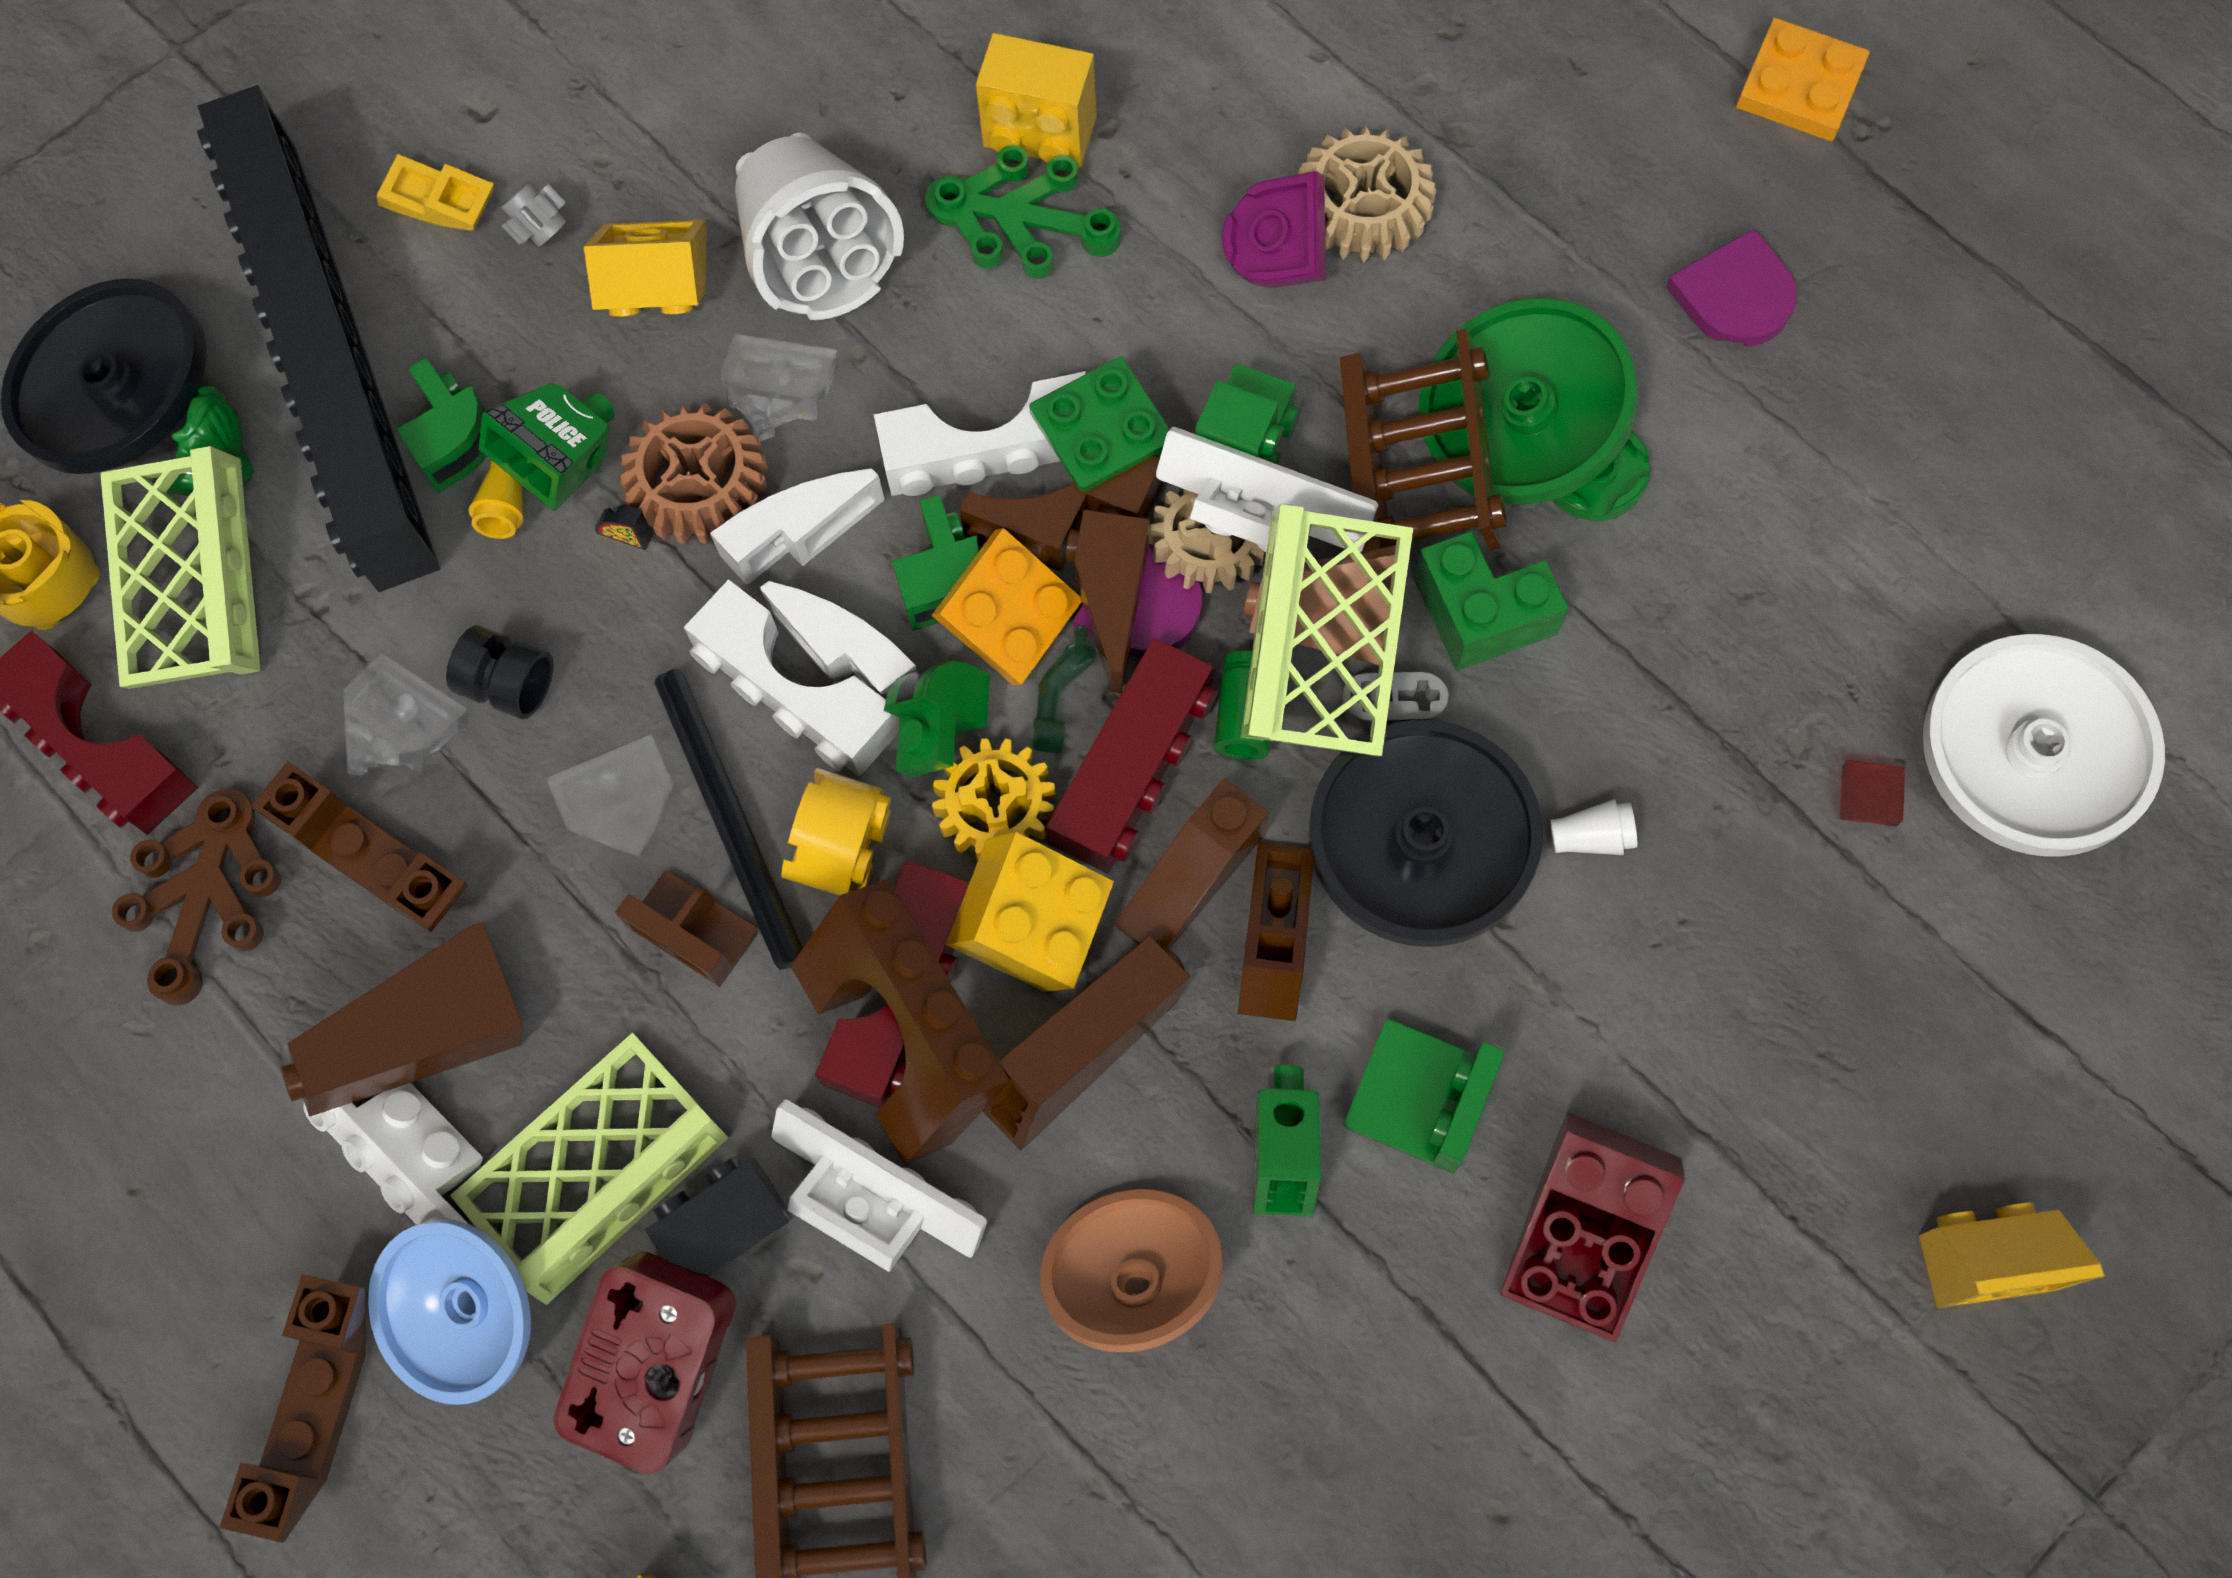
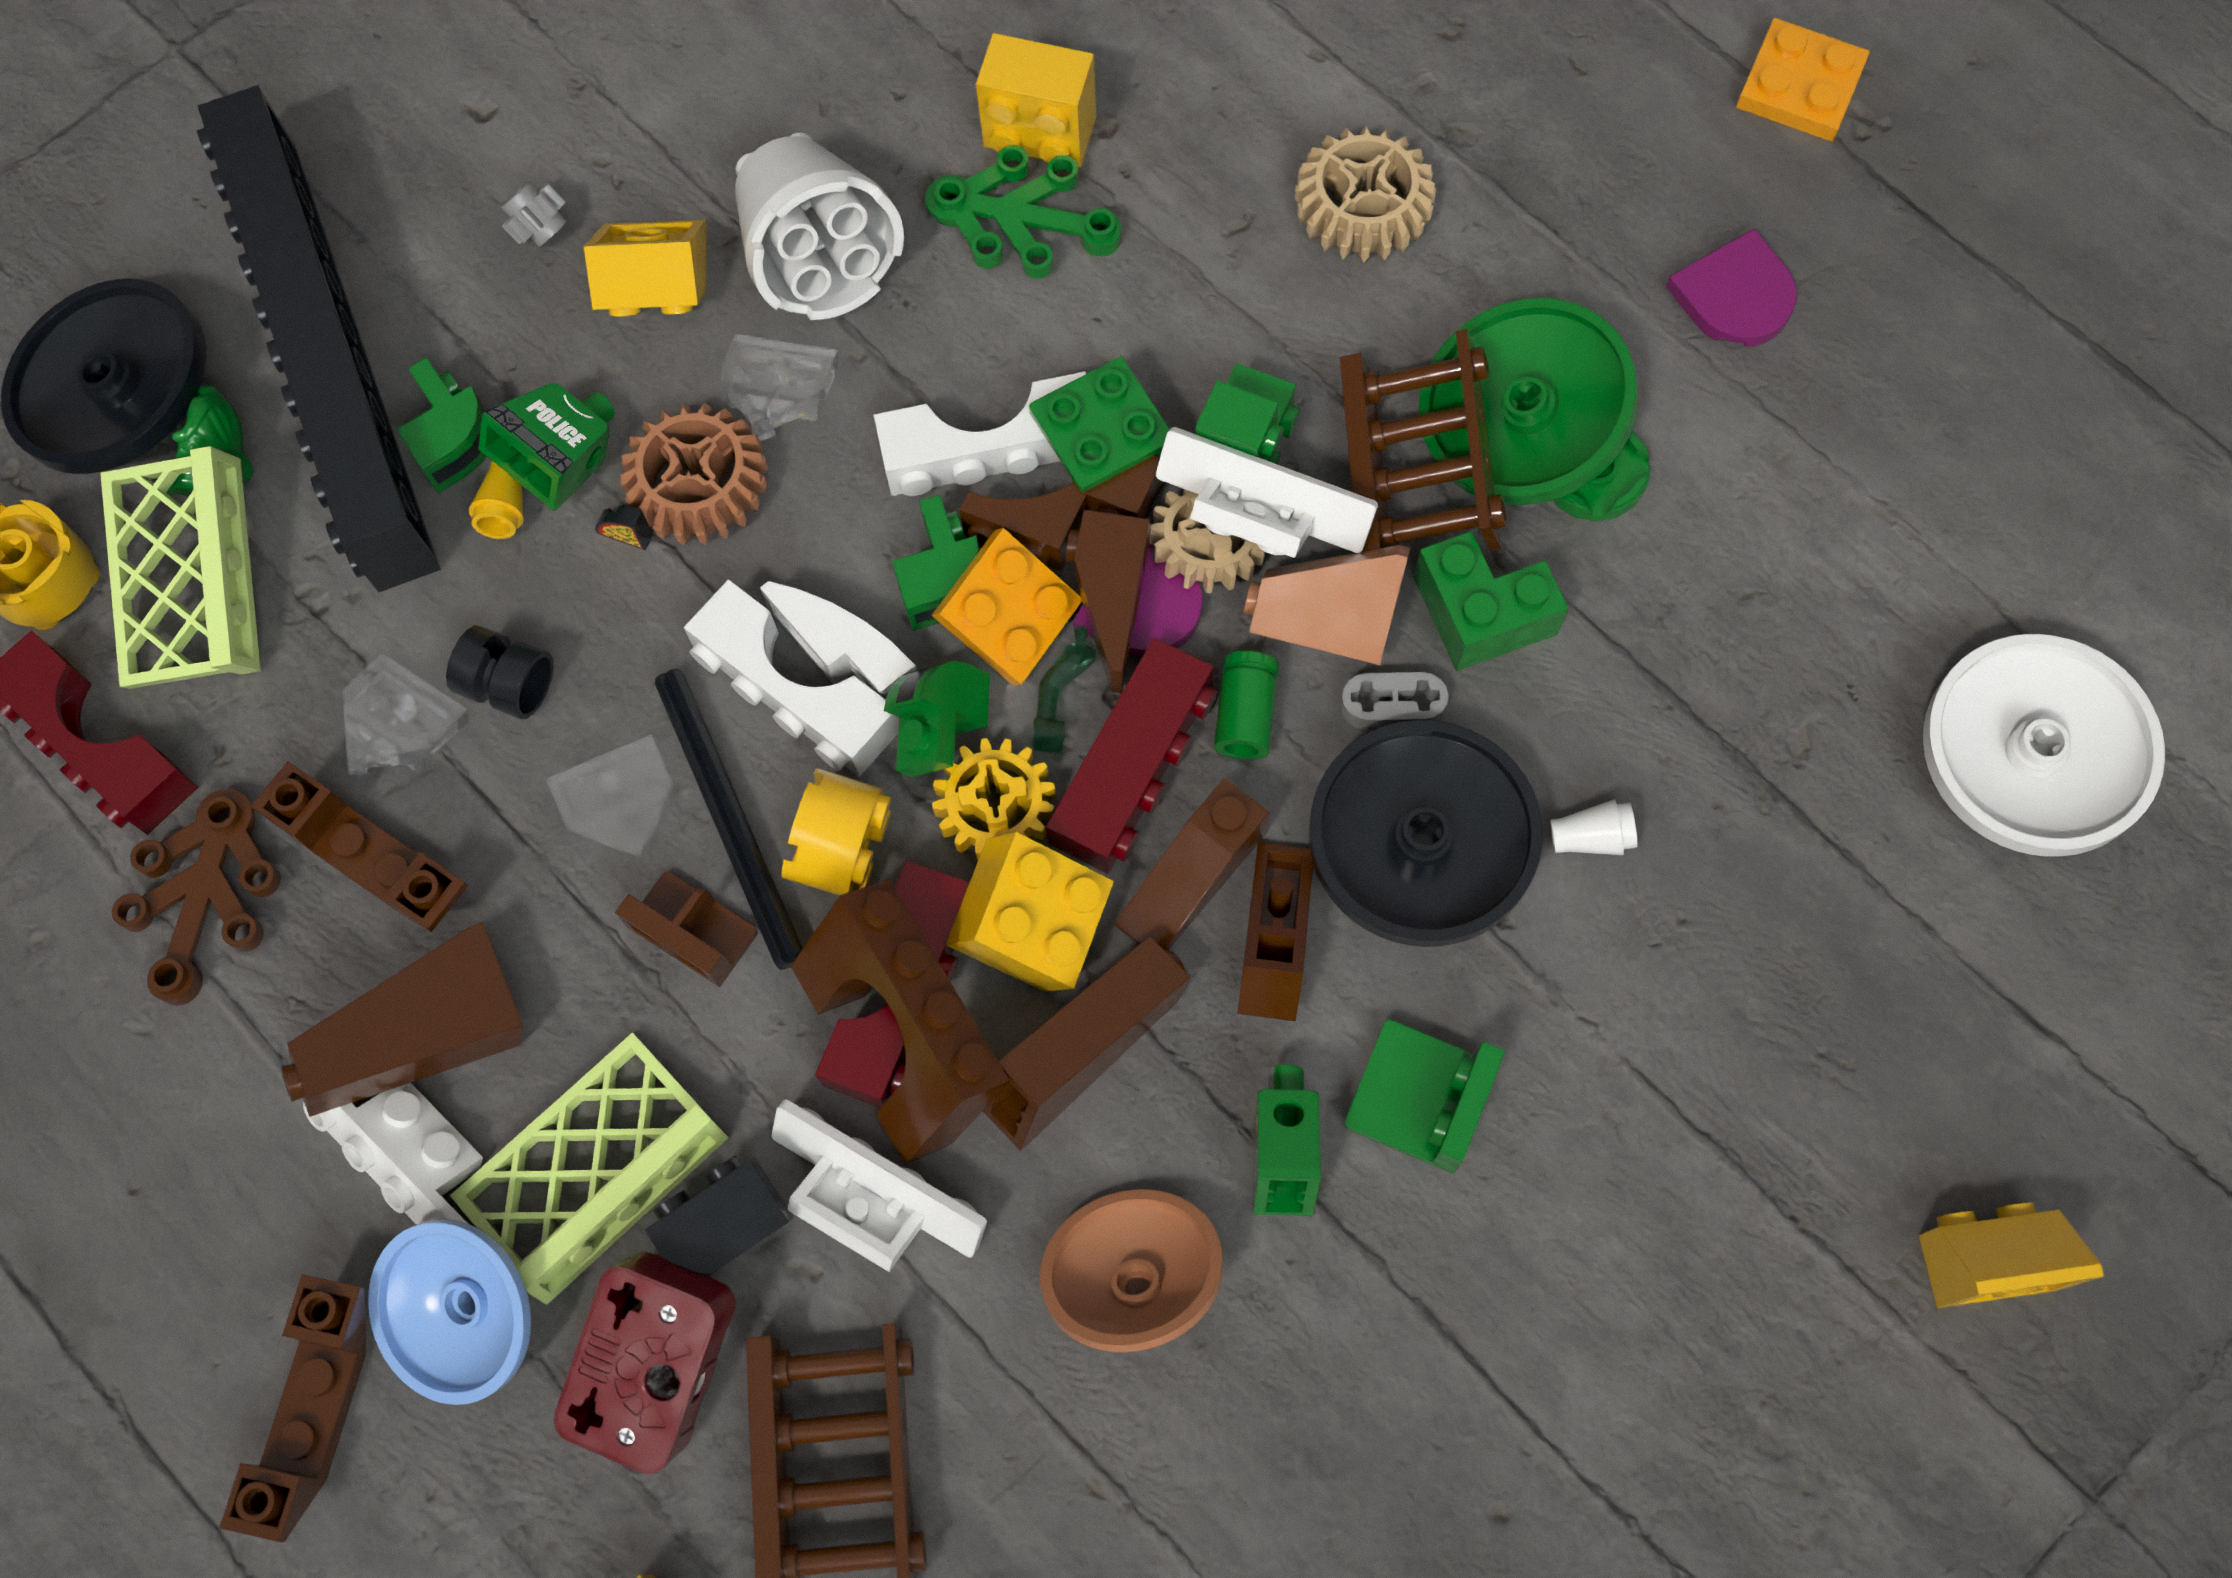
yellow slope [376,154,494,231] -> none
white slope [710,468,885,585] -> none
magenta tile [1222,171,1326,288] -> none
yellowish green fence [1240,504,1413,757] -> none
dark red slope [1500,1112,1685,1343] -> none
clear red tile [1840,760,1905,827] -> none

